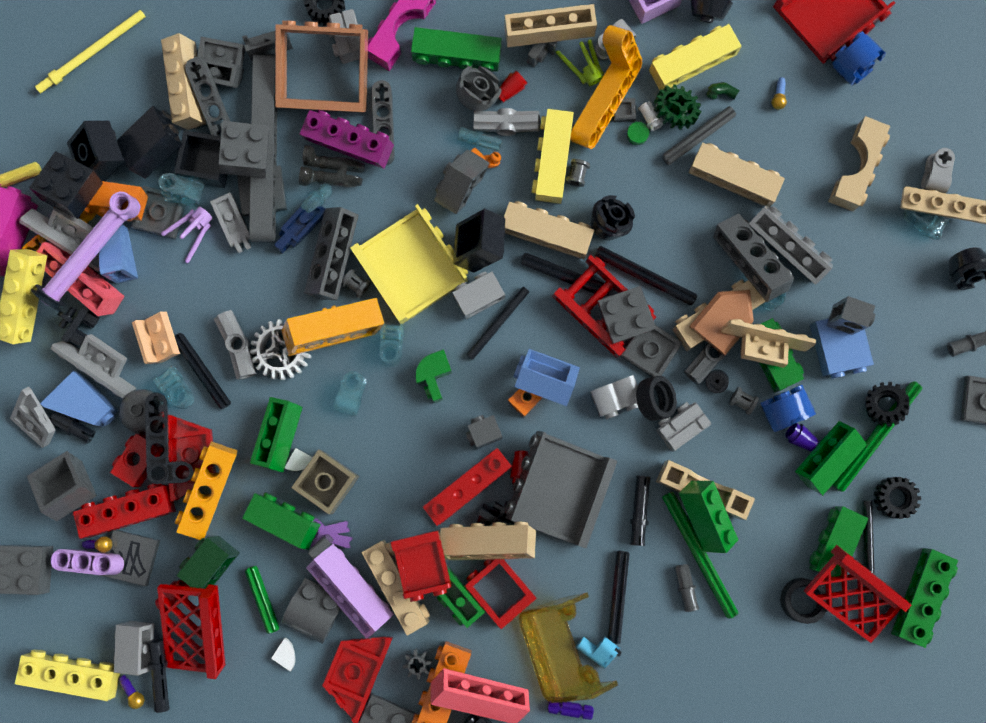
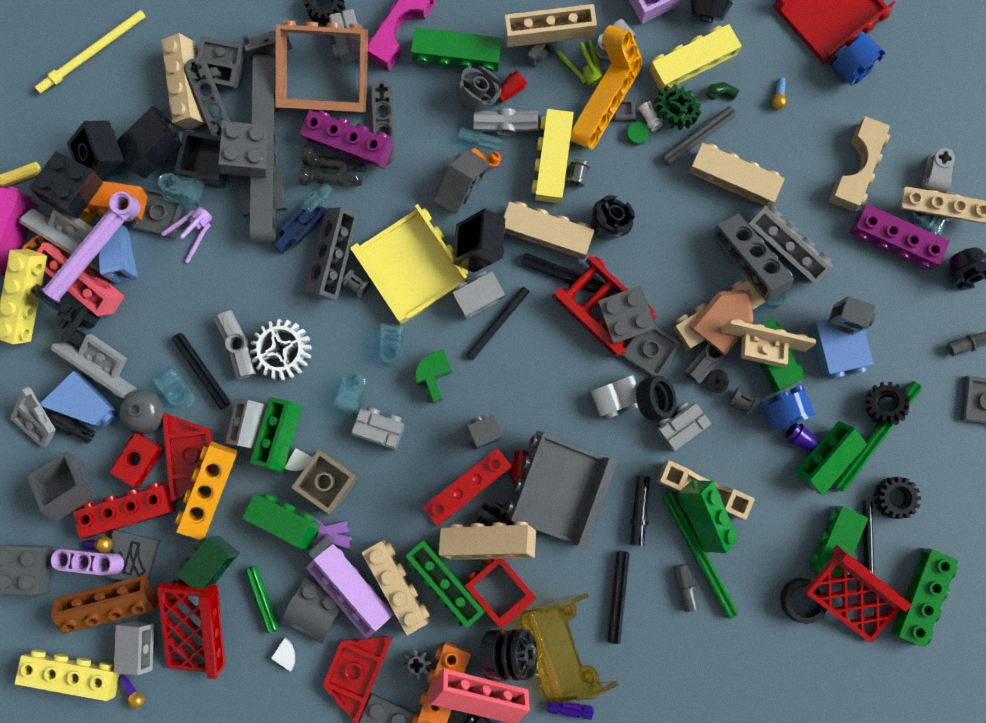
light nougat bracket [132,312,180,364] -> none
black beam [145,392,194,484] -> none
black pin [148,639,170,713] -> none
light grey hinge [210,192,251,253] -> none
light orange brick [281,298,384,356] -> none
red panel [391,530,452,602] -> none
orange brick [508,389,543,417] -> none
medium blue window [513,349,580,406] -> none
medium azure piece [575,636,622,669] -> none
black axle [595,246,697,305] -> none
none -> dark orange brick [51,575,156,634]
none -> light grey brick [226,398,267,449]
none -> light grey brick [351,407,405,450]
none -> black wheel [480,629,538,681]
none -> magenta brick [849,204,950,270]

